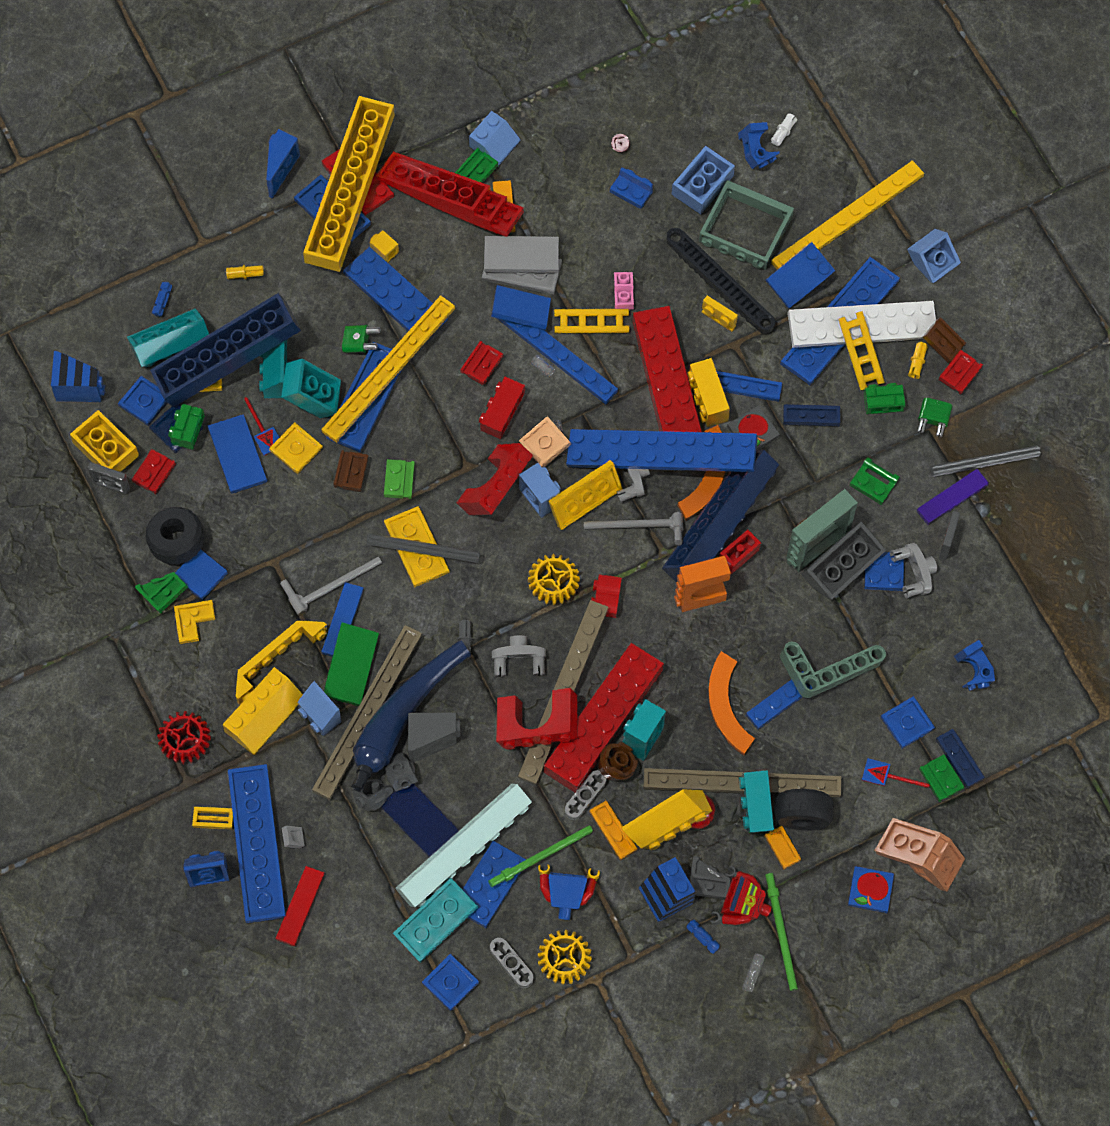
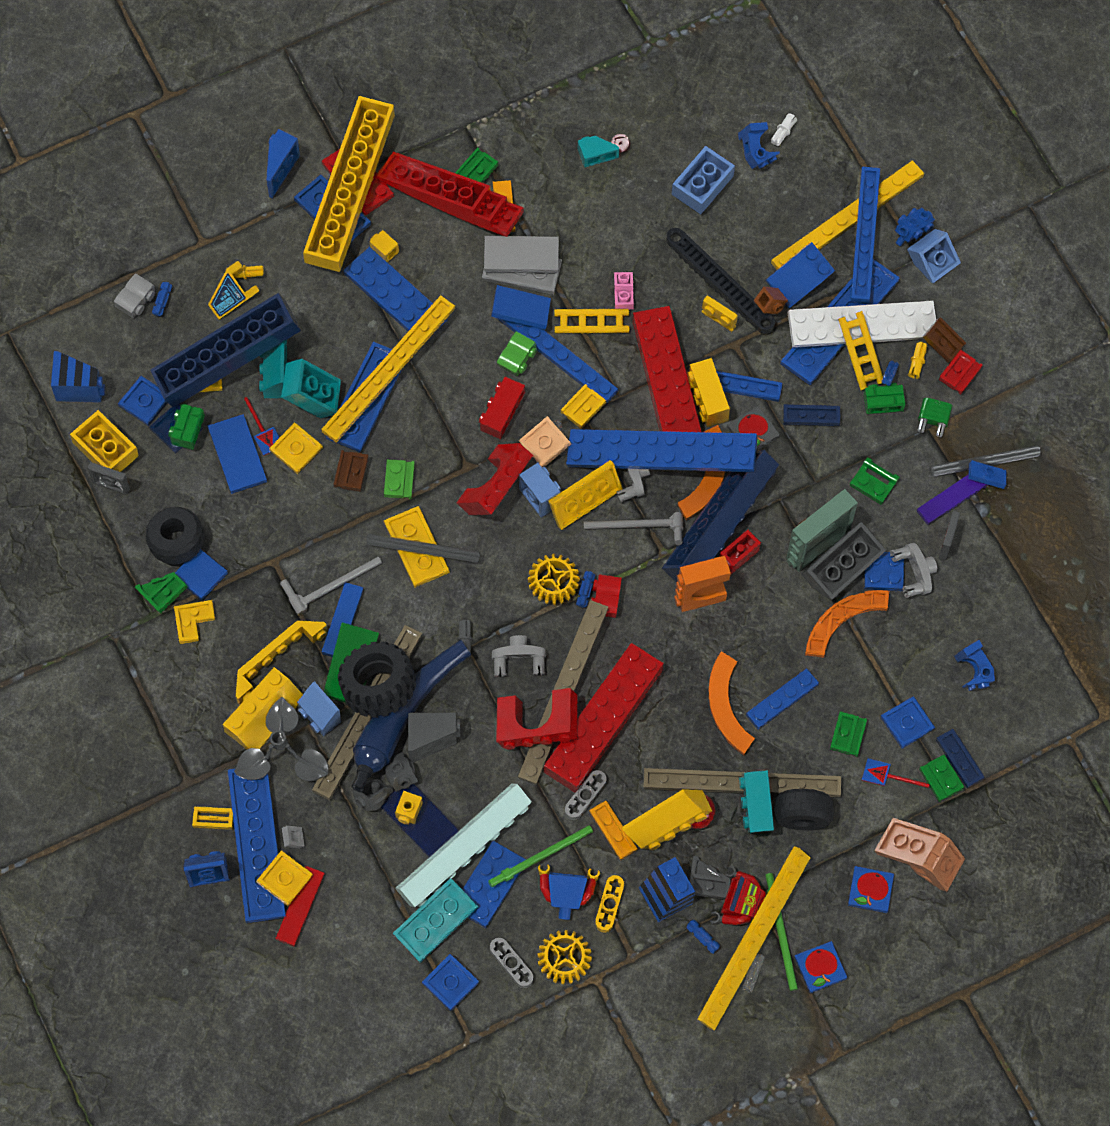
teal slope [127,309,209,367] -> none
red plate [132,449,176,494] -> none
red gear [157,711,211,764] -> none
green piece [342,325,380,353] -> none
red plate [460,341,503,385] -> none
medium blue slope [469,111,520,166] -> none
clear pin [531,355,555,377] -> none
reddish brown cone [598,742,638,781] -> none
blue bracket [610,168,653,209] -> none
teal brick [622,699,666,761] -> none
sand green window [699,180,794,270] -> none
light orange tile [764,826,801,870] -> none
sand green beam [780,642,886,698] -> none
none -> light grey brick [114,274,155,318]
none -> flag [208,261,259,320]
none -> dark grey plant [234,697,329,781]
none -> yellow tile [256,850,313,906]
none -> black tyre [338,641,416,717]
none -> yellow brick [395,791,423,824]
none -> bright green brick [497,331,537,376]
none -> yellow plate [561,384,606,429]
none -> blue axle [576,571,595,608]
none -> teal slope [578,136,619,168]
none -> yellow beam [595,875,624,933]
none -> yellow plate [697,847,810,1031]
none -> dark orange brick [754,287,788,314]
none -> tile [794,941,847,993]
none -> orange tile [805,590,889,658]
none -> green plate [830,711,867,757]
none -> blue plate [851,167,880,303]
none -> blue axle [882,361,899,386]
none -> blue brick [895,208,935,246]
none -> blue plate [968,460,1006,489]

